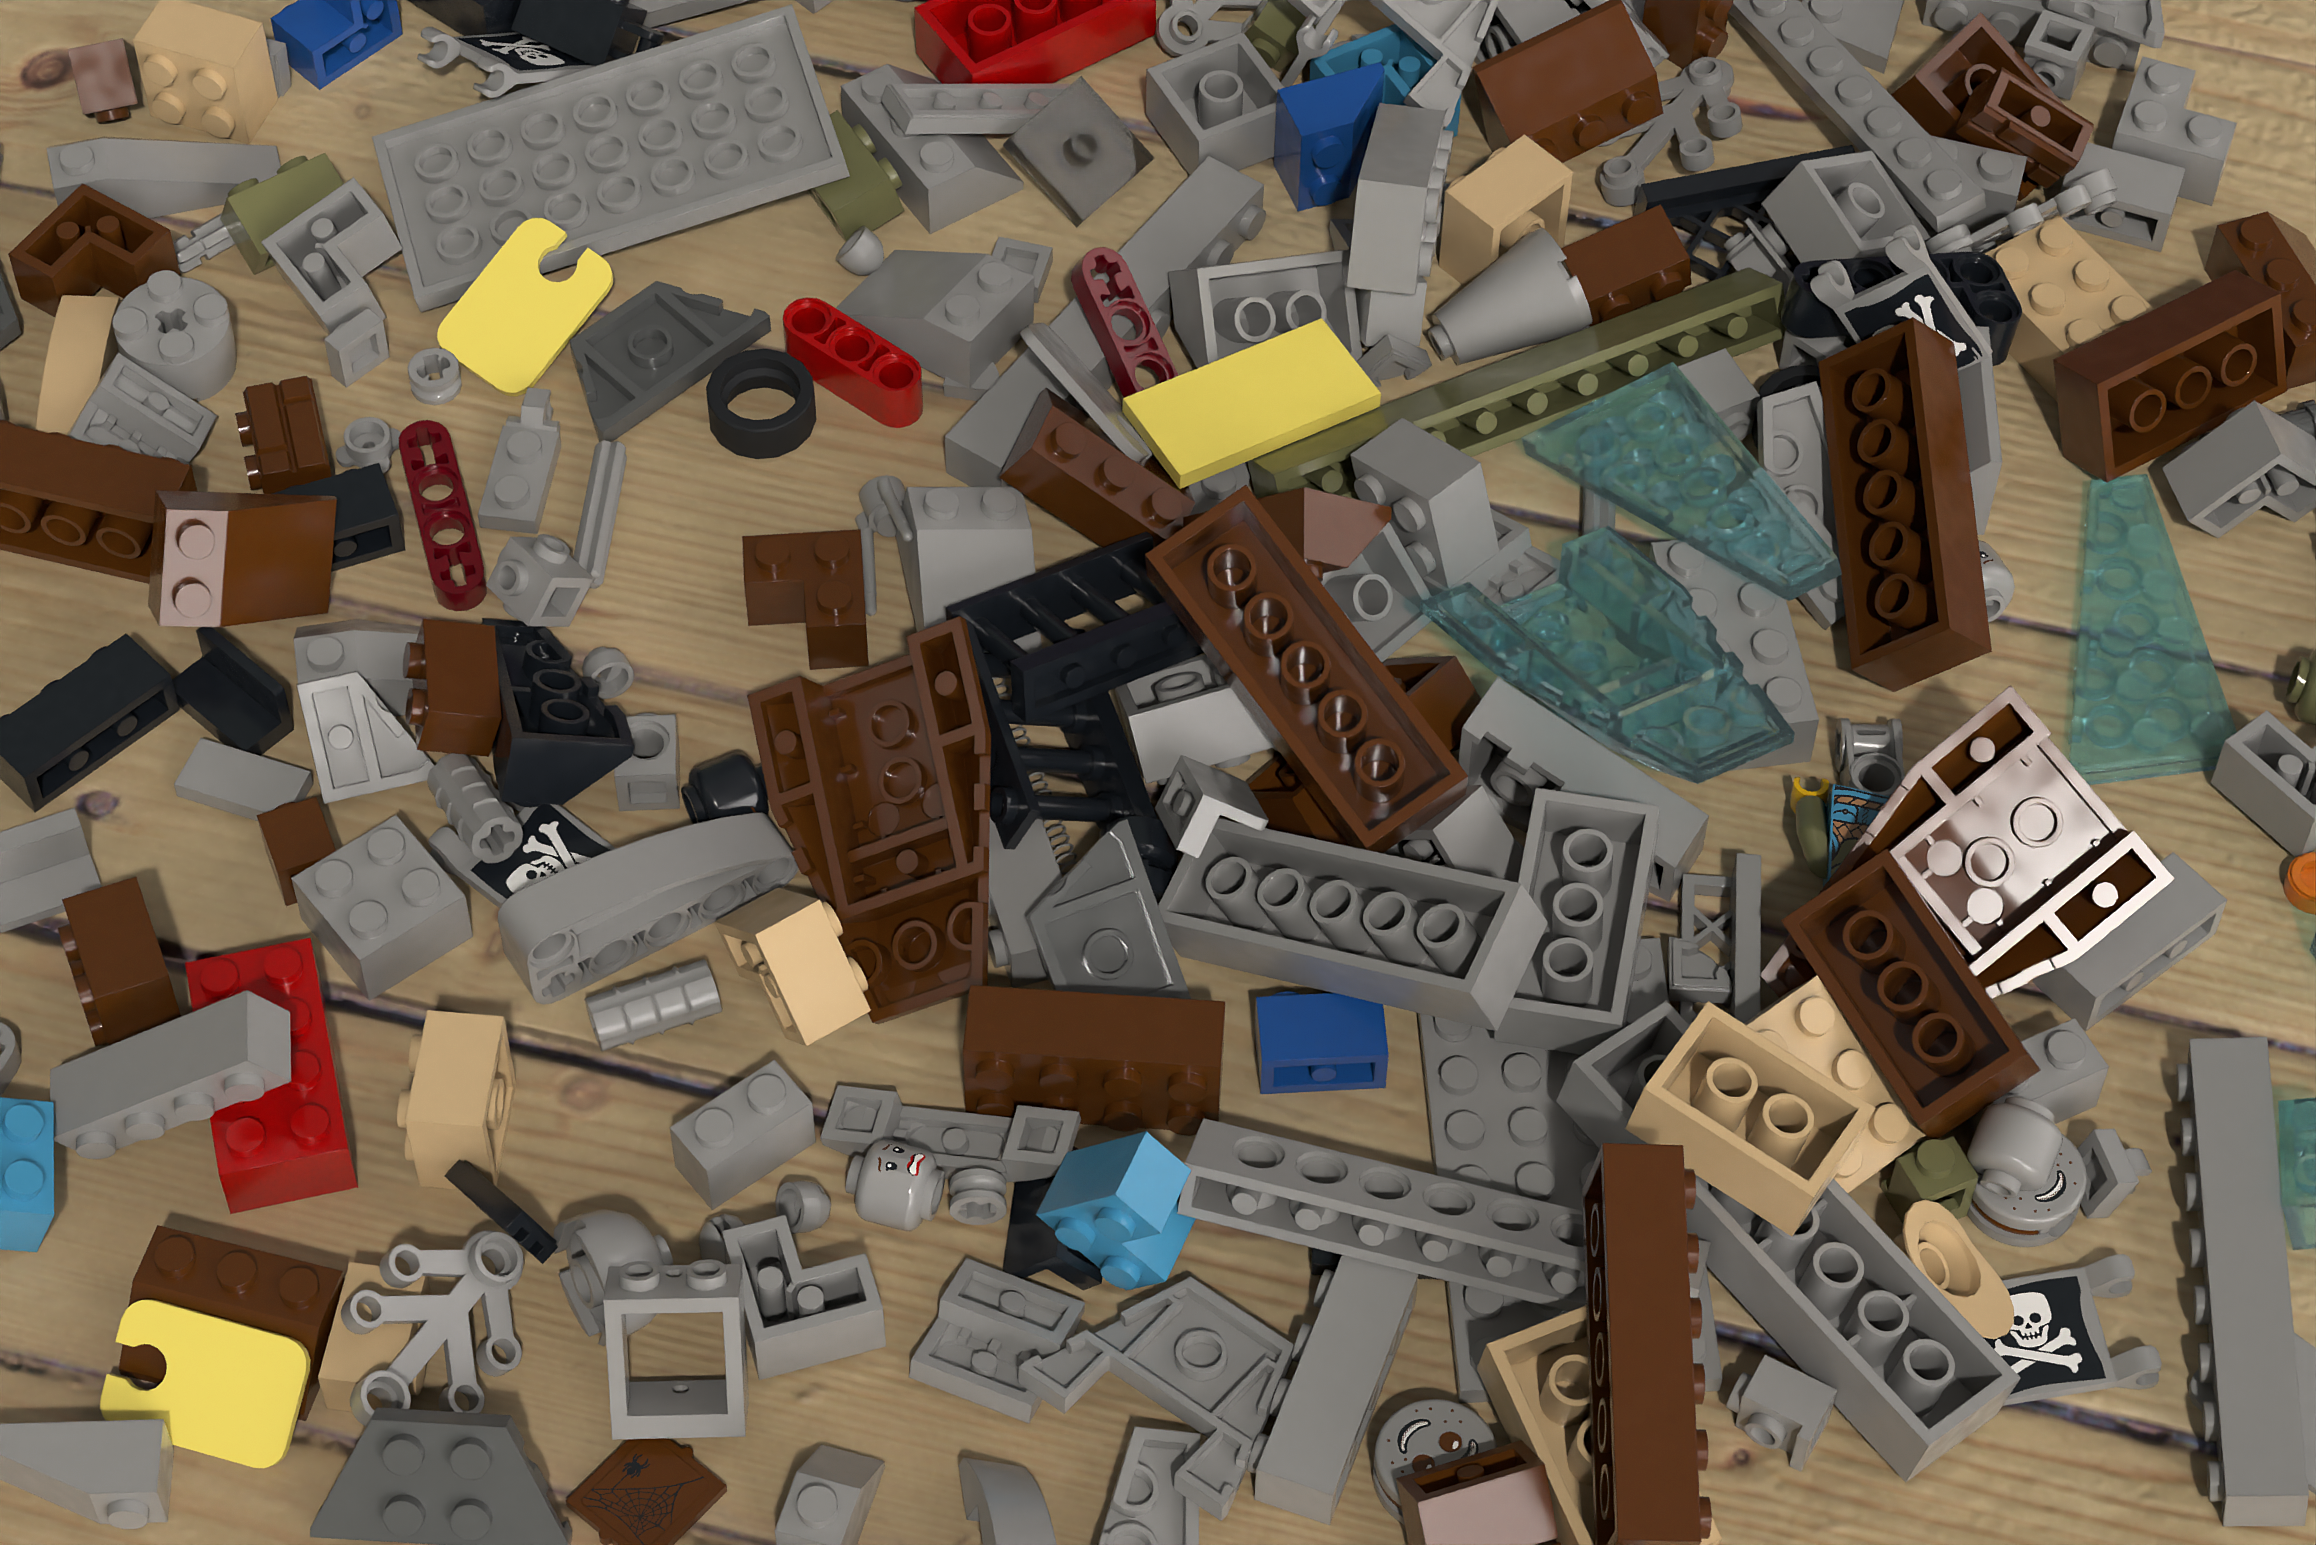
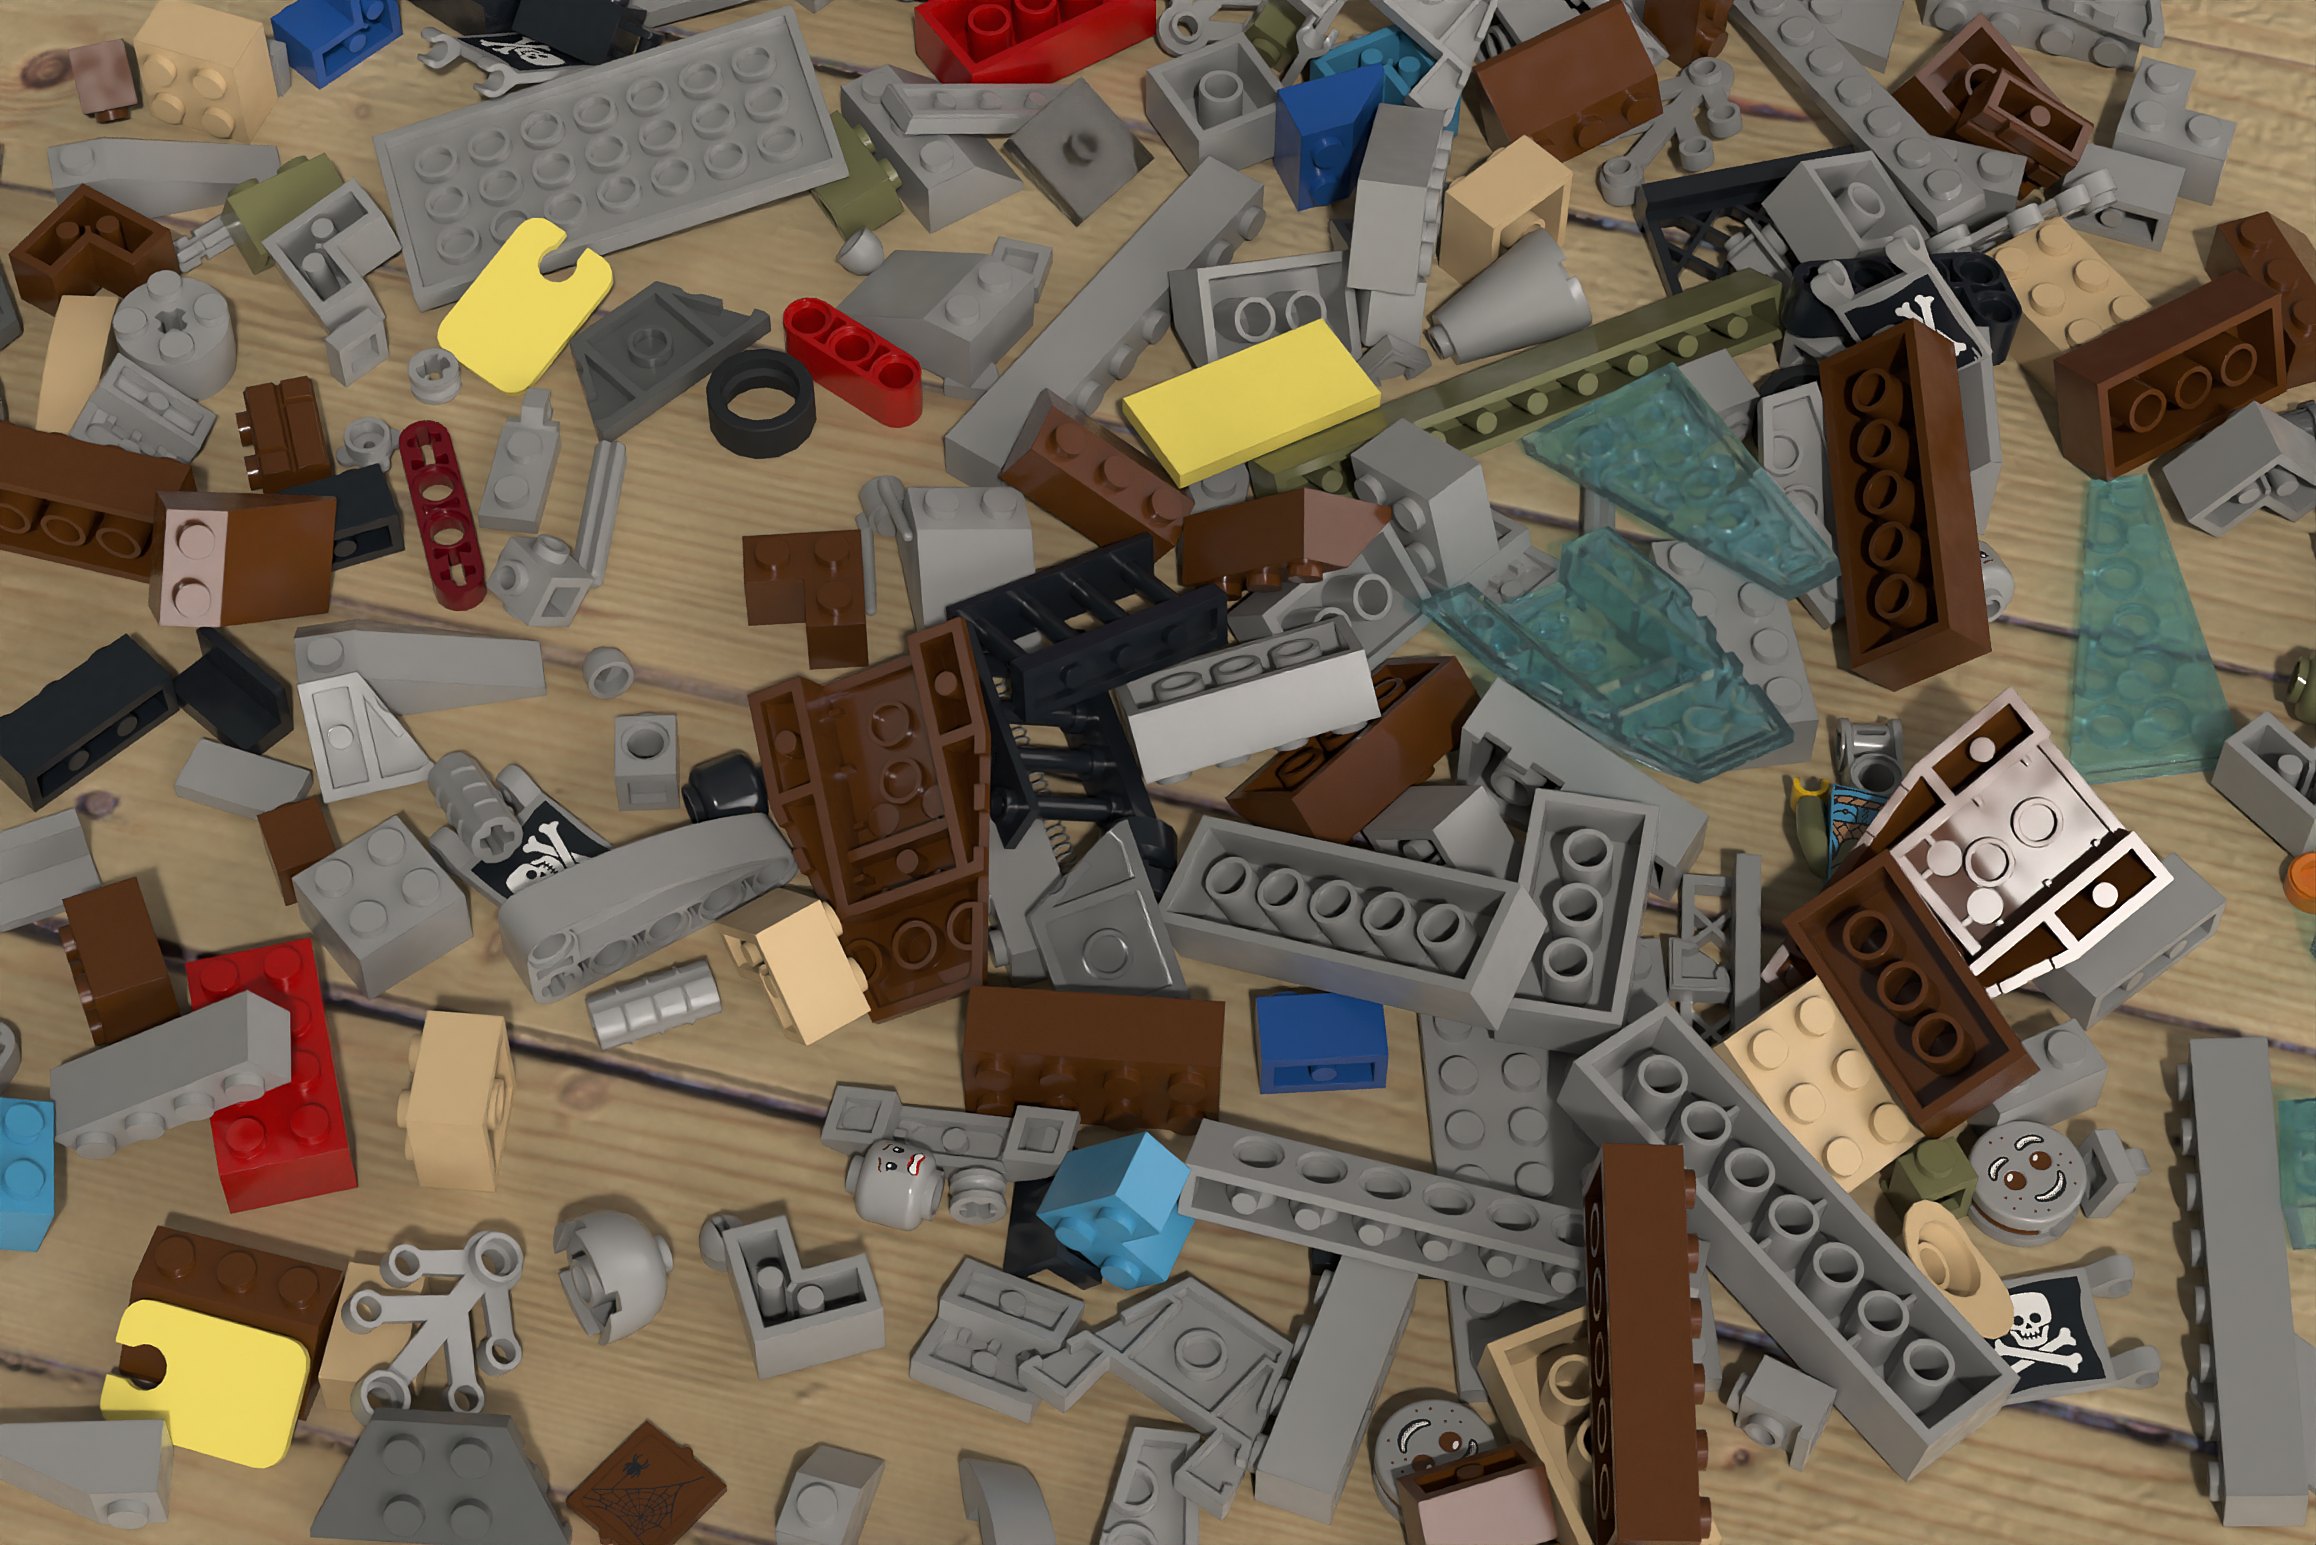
reddish brown brick [403,619,502,757] -> none
black tile [444,1159,558,1264] -> none
black wedge [482,618,634,808] -> none
light grey window [603,1259,749,1440] -> none
light grey brick [670,1060,816,1210] -> none
light grey hinge [776,1181,831,1234] -> none
light grey piece [1020,323,1154,462] -> none
dark red beam [1071,247,1179,398] -> none
reddish brown brick [1145,485,1468,853] -> none
light grey panel [1155,755,1269,858] -> none
reddish brown brick [1561,204,1692,327] -> none
tan brick [1625,1001,1876,1237] -> none
light grey head [1967,1097,2063,1198] -> none
light grey brick [2024,9,2095,100] -> none

